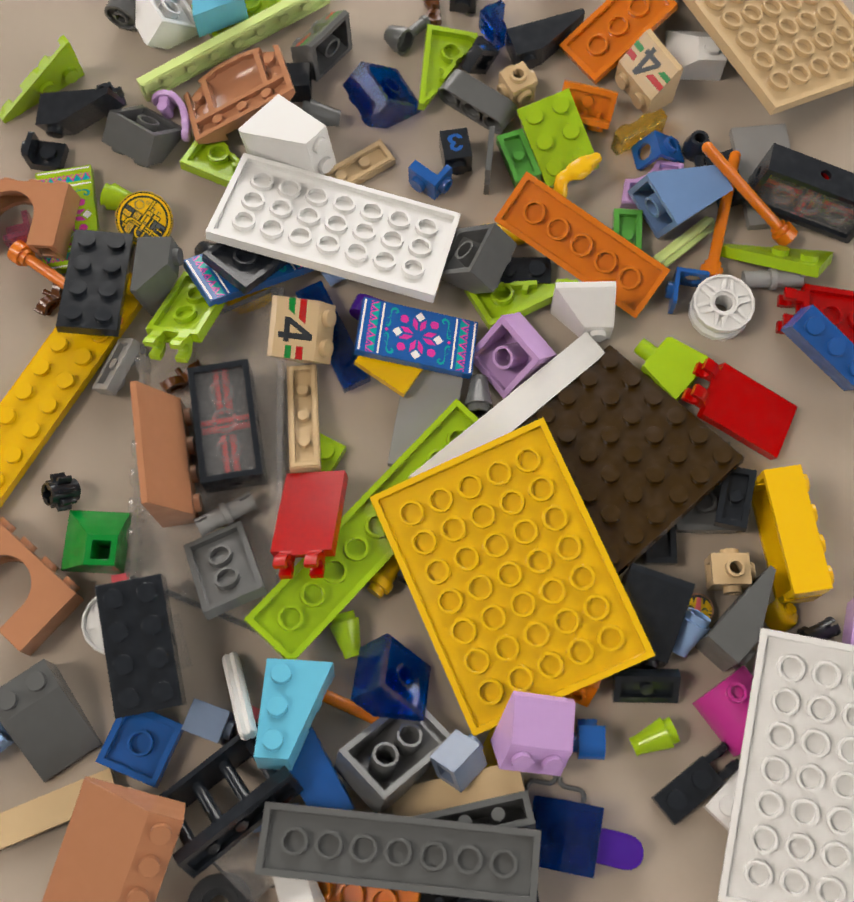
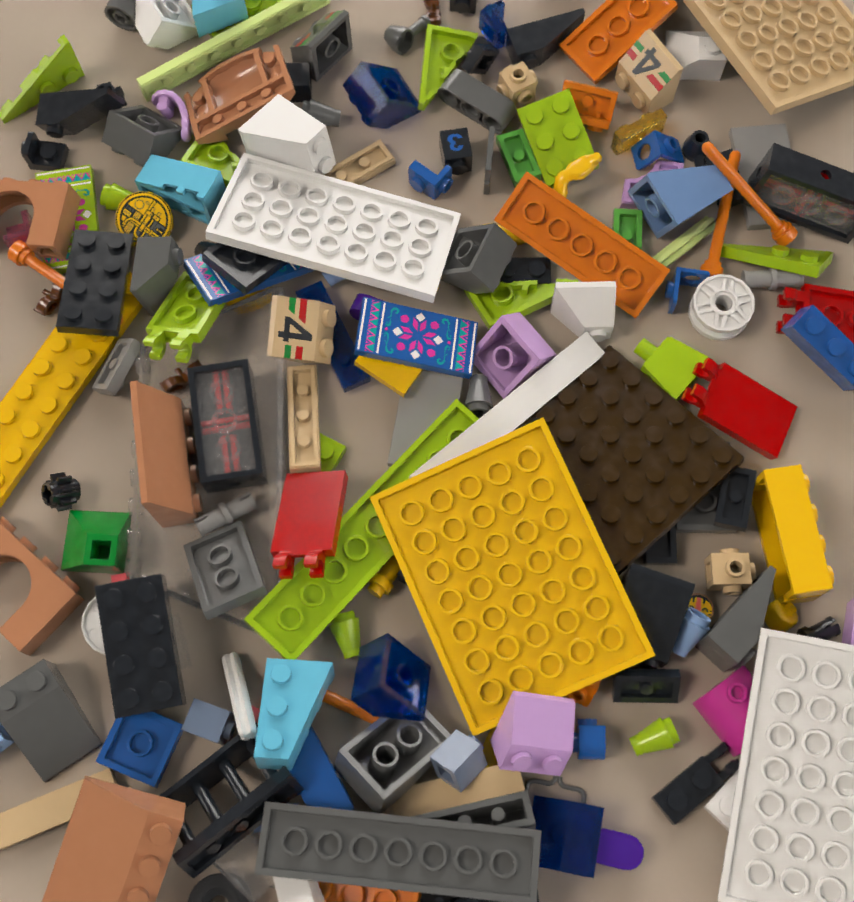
none -> medium azure wedge [135,154,226,225]

